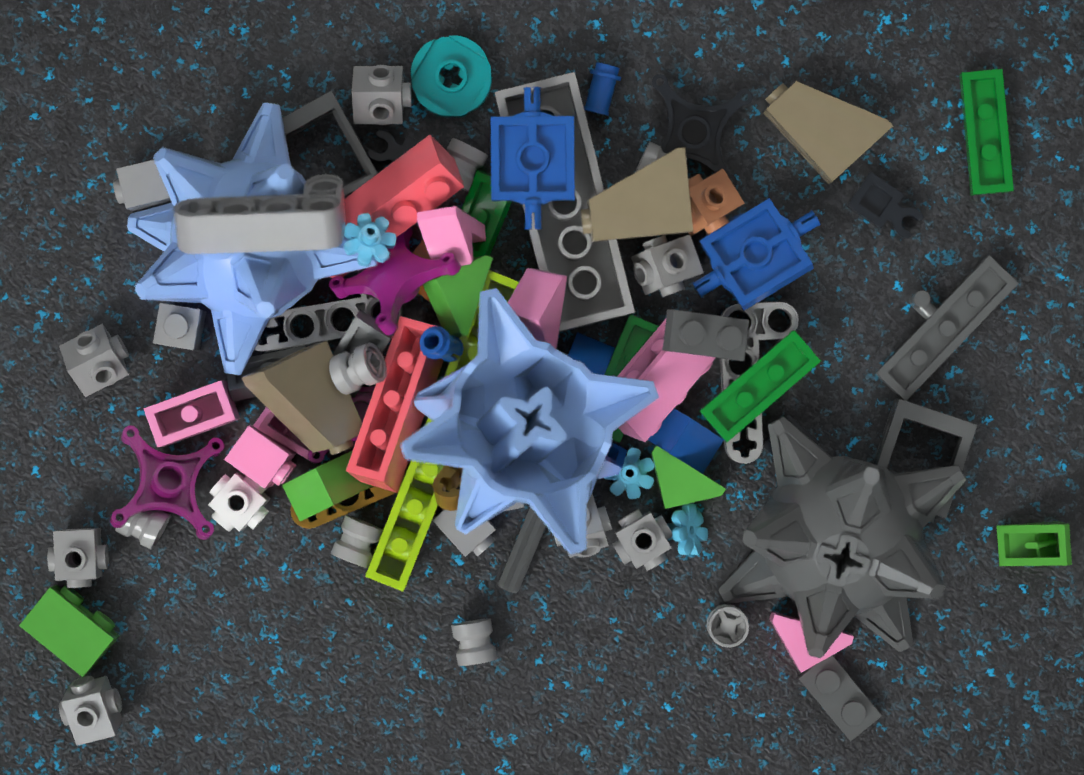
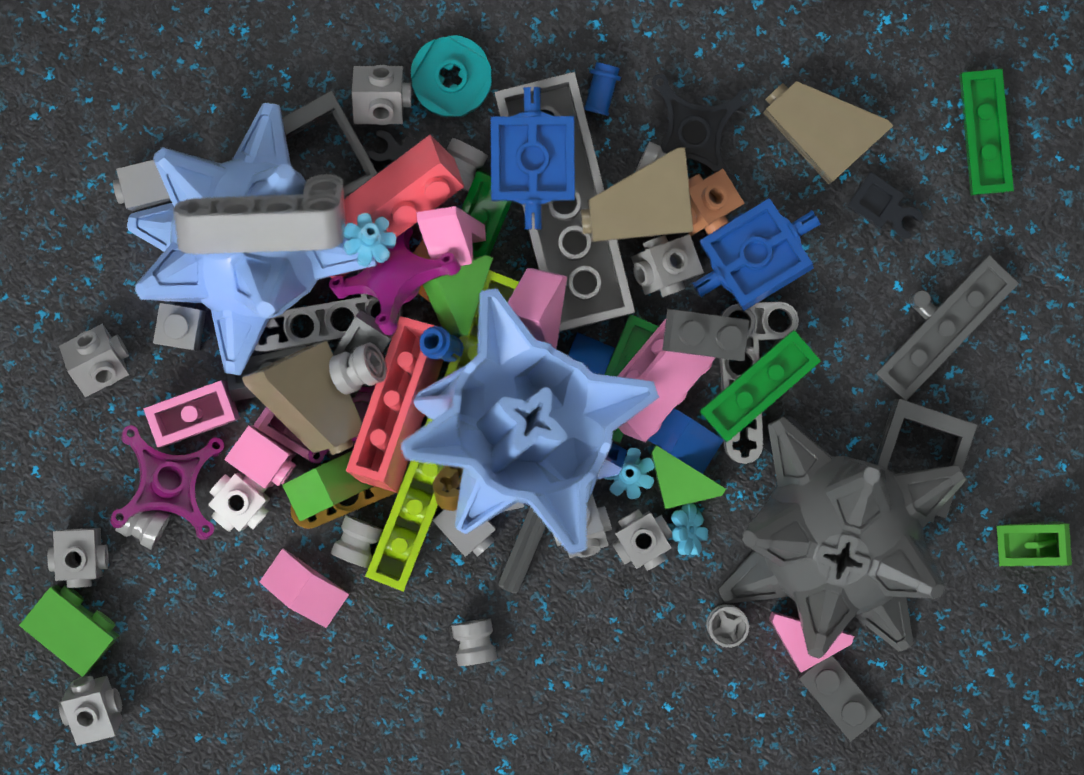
none -> bright pink slope [260,548,350,628]

